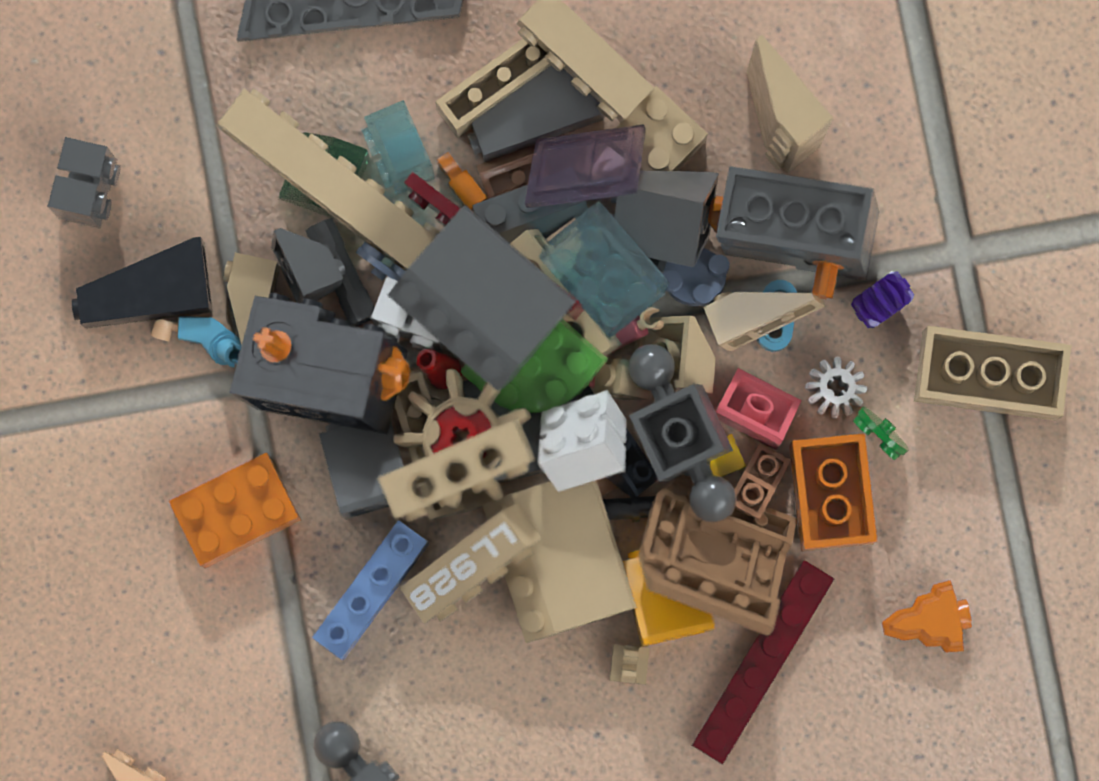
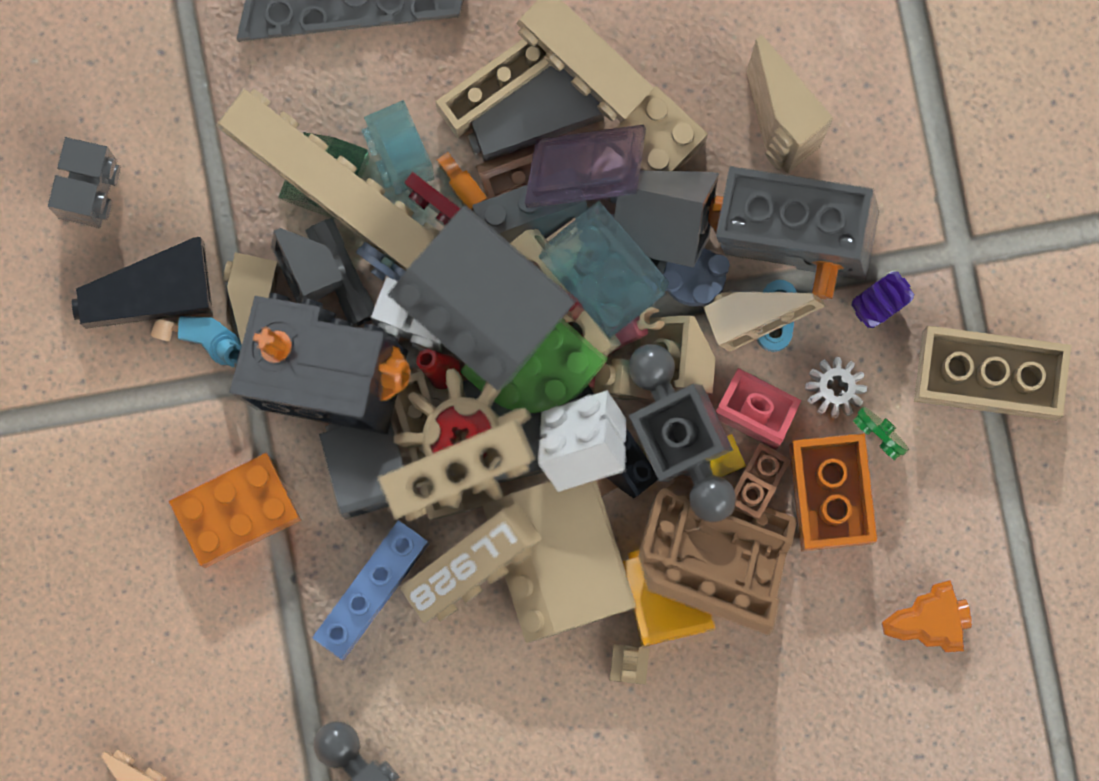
black pin [602,496,655,522] -> none
dark red plate [691,560,835,765] -> none

